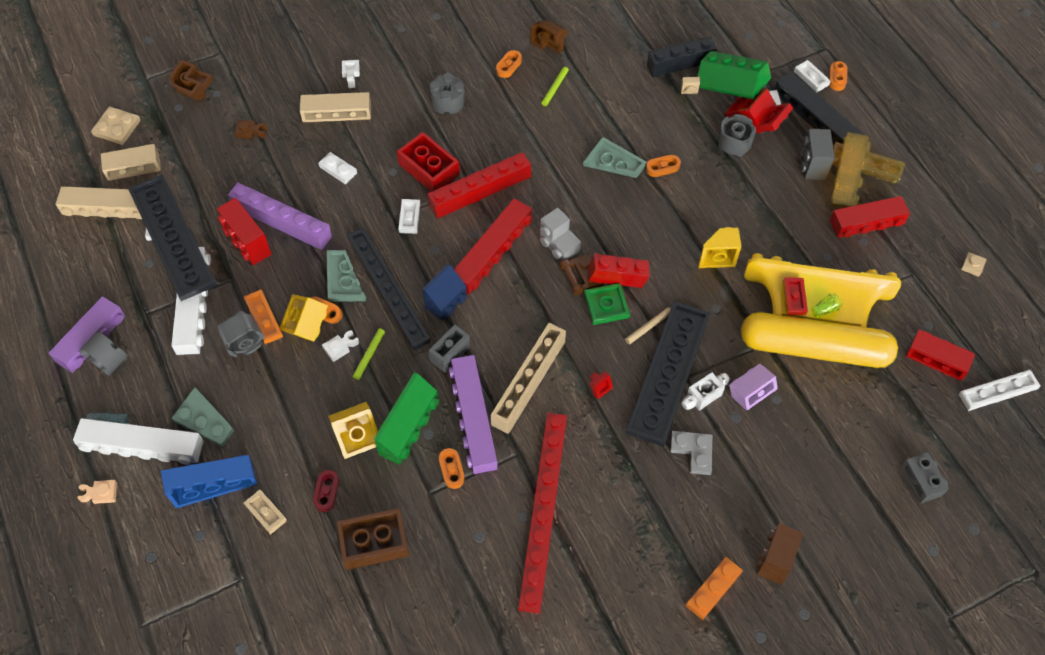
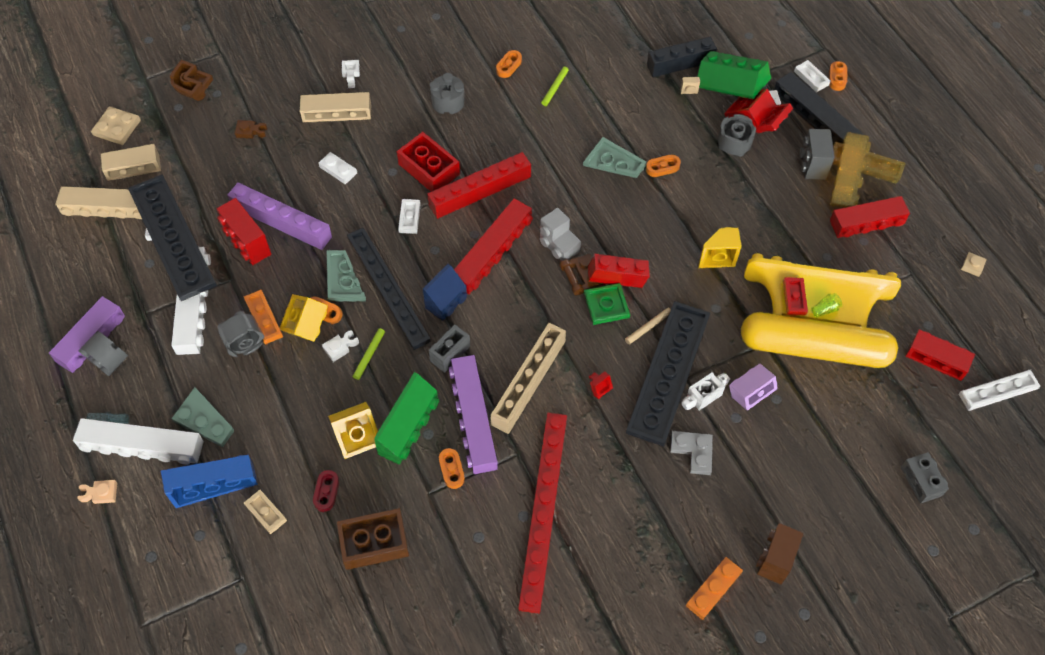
reddish brown brick [530,19,568,54] -> none

